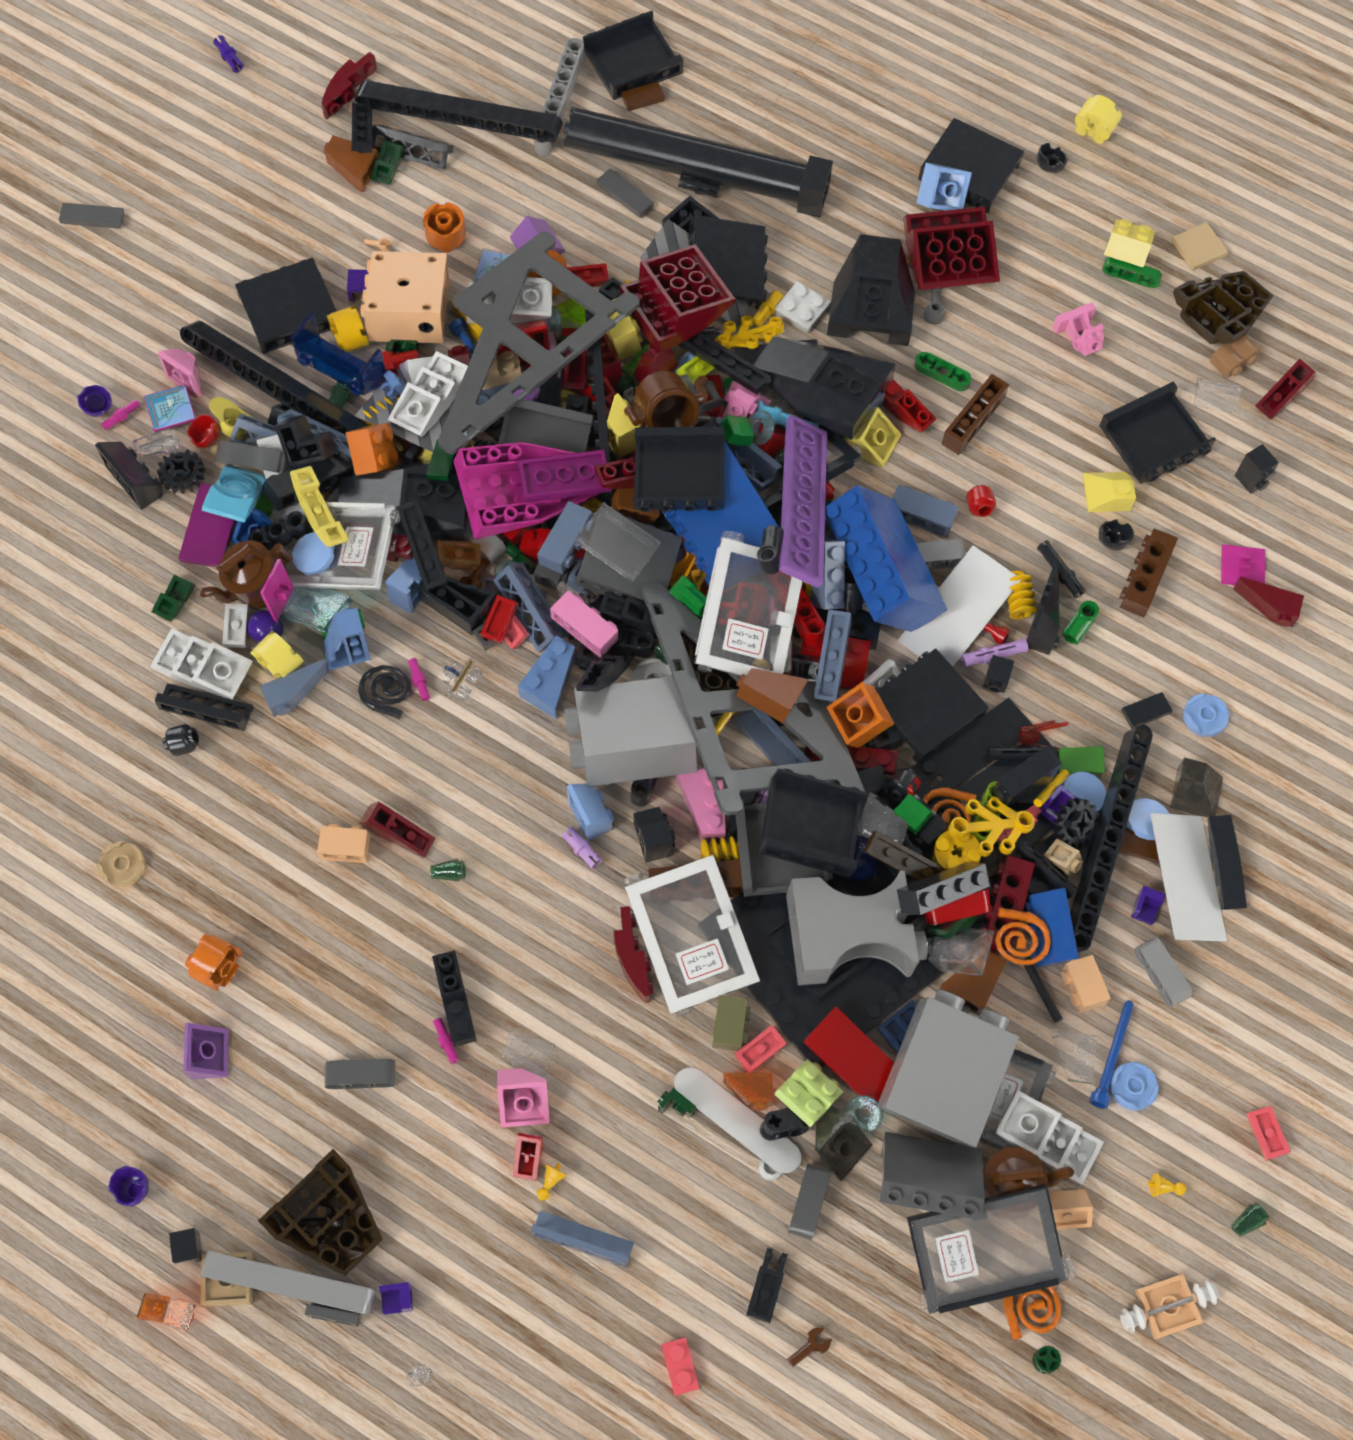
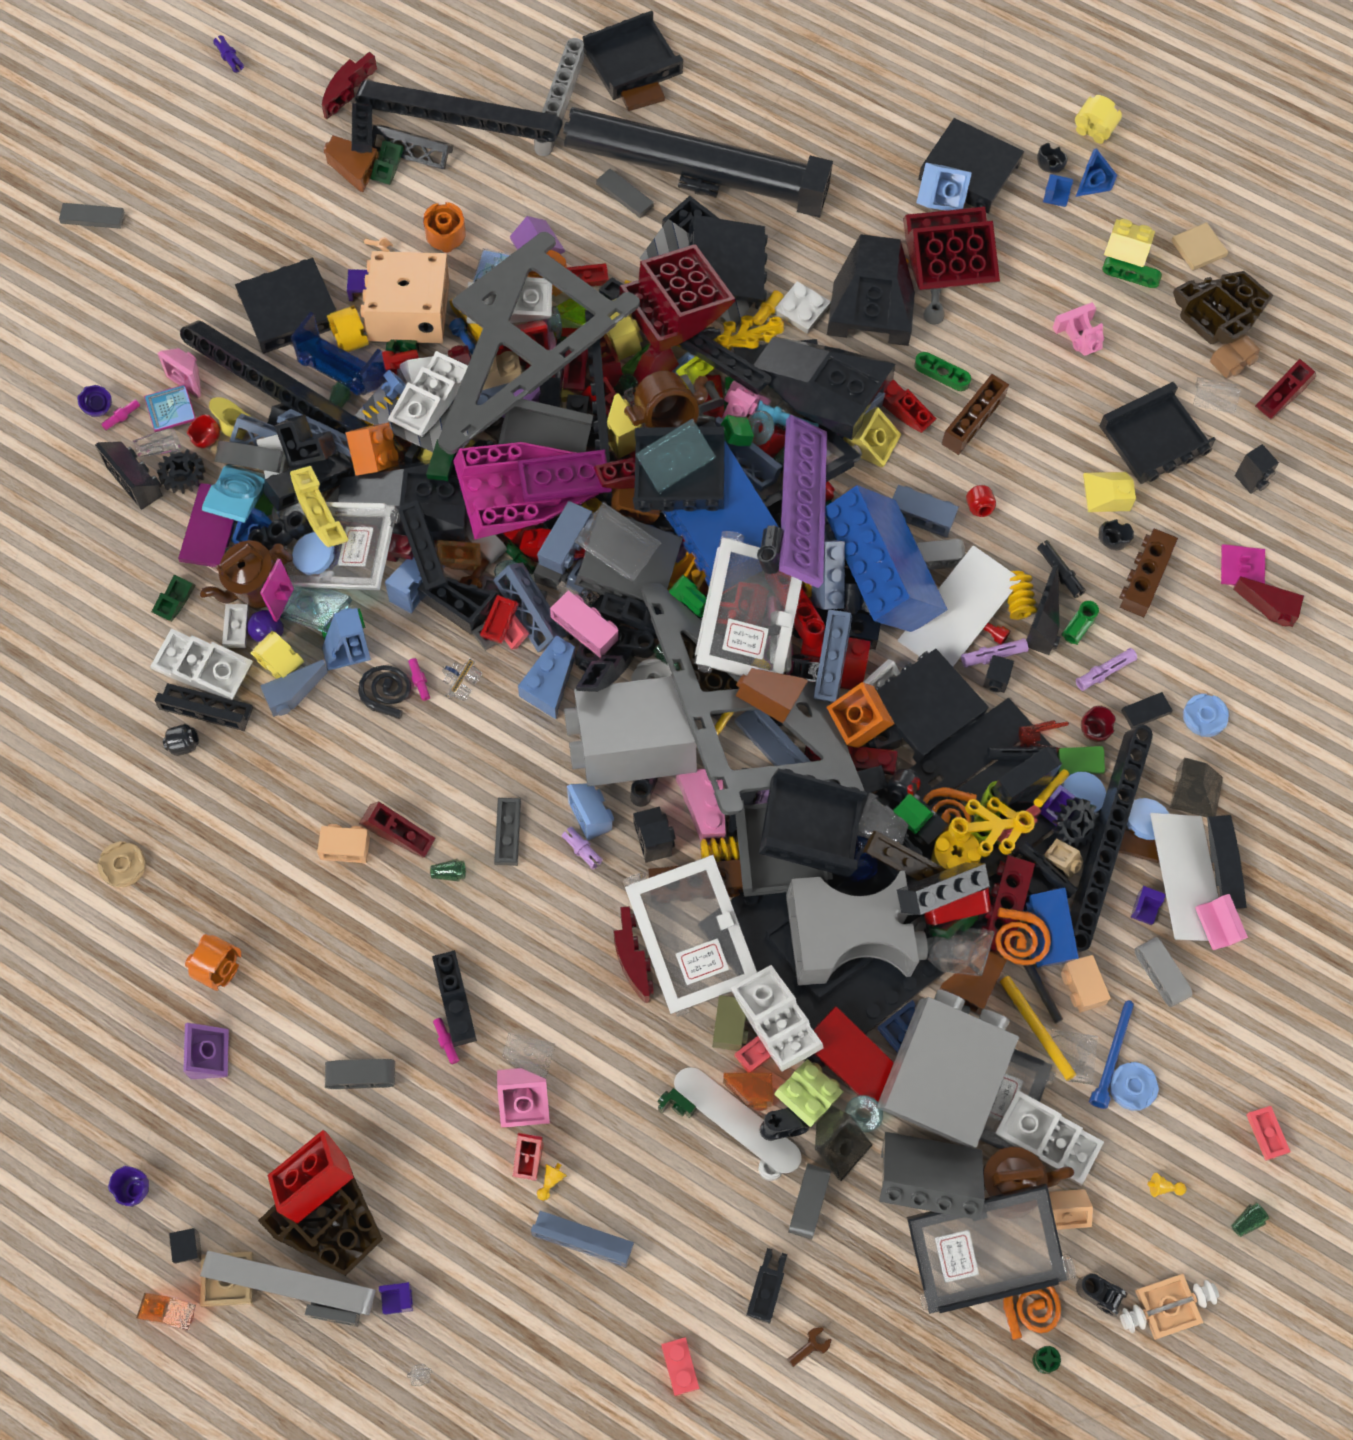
none -> red slope [267,1130,354,1223]
none -> dark grey tile [494,798,521,866]
none -> clear light blue tile [635,419,716,493]
none -> white slope [730,965,823,1071]
none -> yellow piece [1000,976,1077,1081]
none -> blue panel [1043,174,1073,207]
none -> lavender pin [1075,648,1137,691]
none -> blue slope [1076,148,1117,197]
none -> black piece [1076,1274,1128,1317]
none -> dark red hair [1081,705,1116,742]
none -> bright pink panel [1195,894,1248,950]

